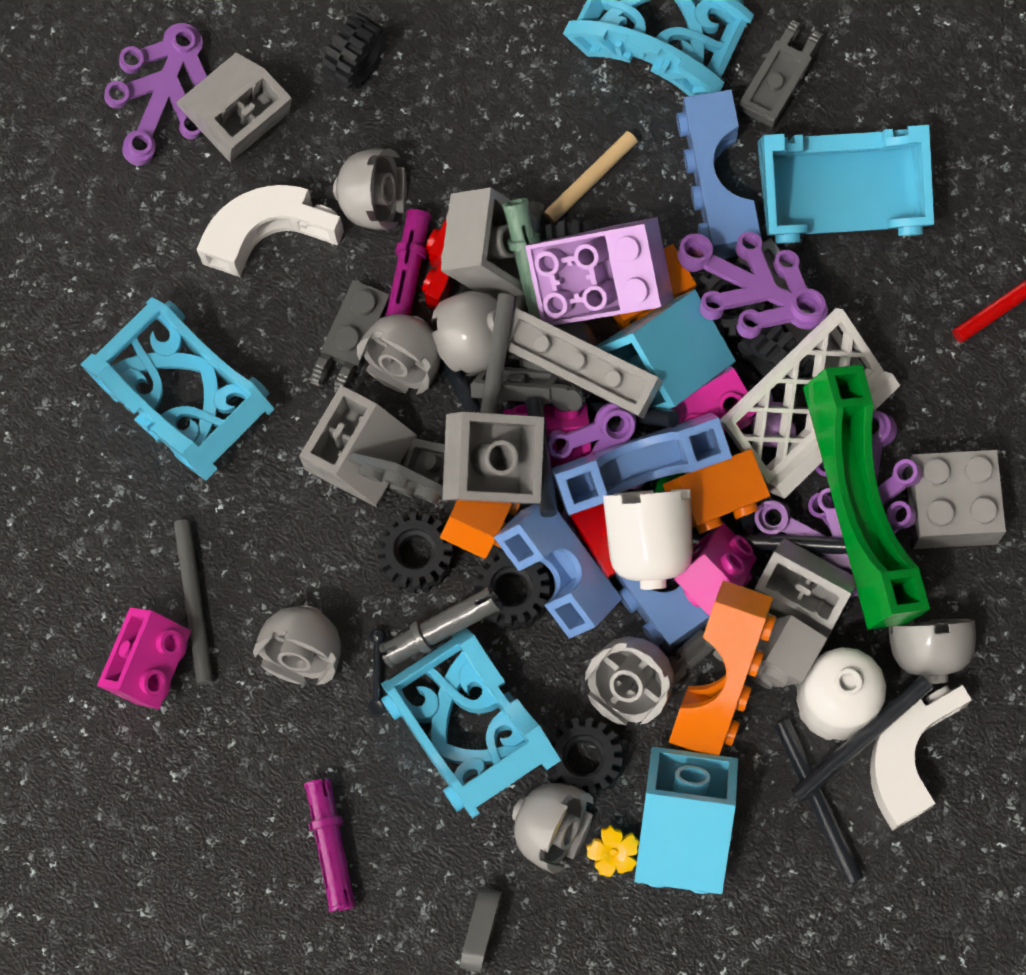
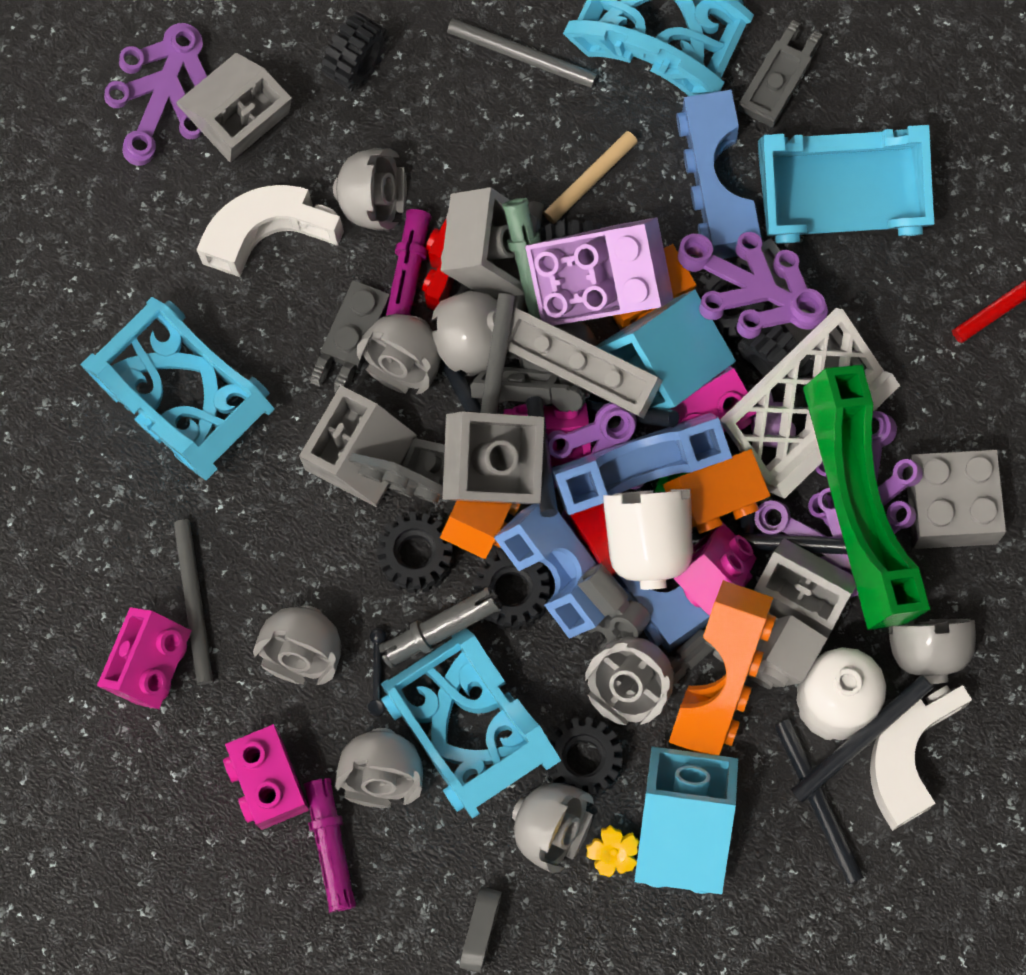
none -> dark pink brick [223,724,309,830]
none -> light grey cylinder [335,728,423,808]
none -> dark grey bar [447,18,598,89]
none -> dark grey bar [577,563,651,648]

